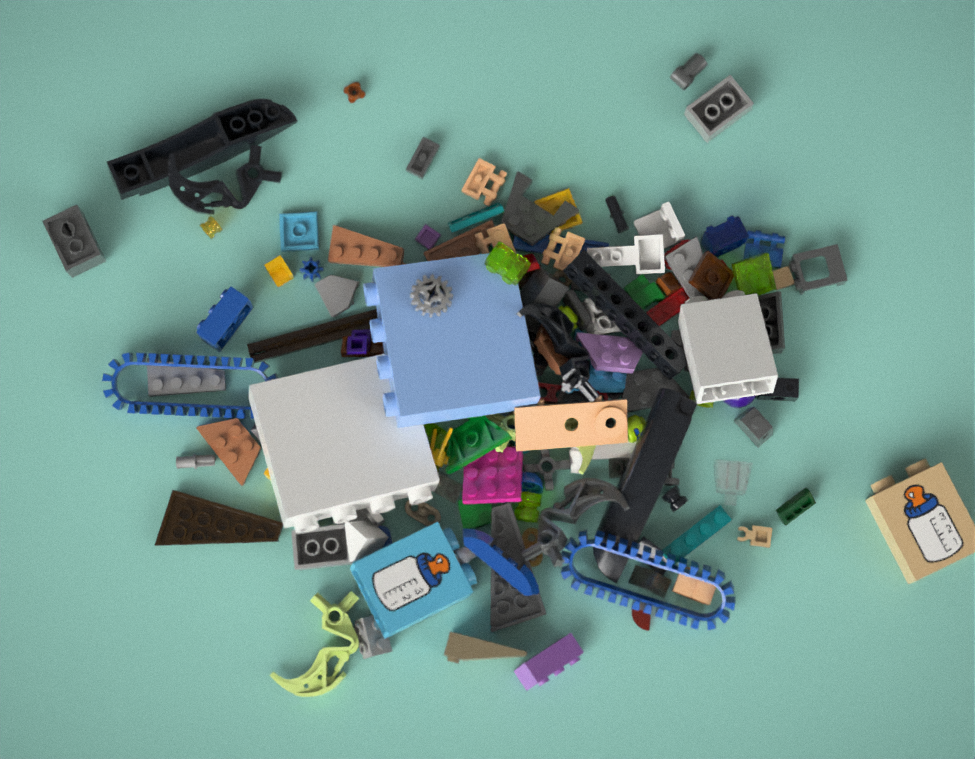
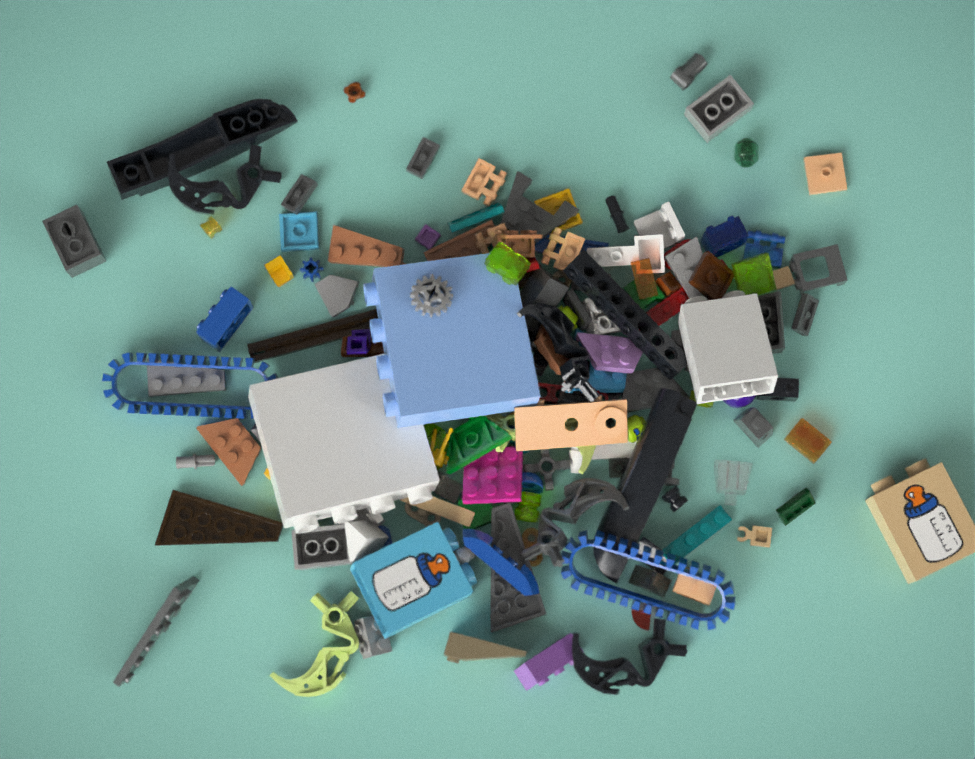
none -> dark grey wing [113,576,200,687]
none -> dark grey plate [280,174,318,215]
none -> tan sticker [400,497,475,527]
none -> nougat bracket [496,230,542,257]
none -> black piece [572,618,687,695]
none -> clear orange plate [630,258,658,300]
none -> clear green head [734,138,759,168]
none -> clear orange plate [784,418,832,464]
none -> dark grey plate [791,293,819,336]
none -> light nougat plate [803,153,847,195]

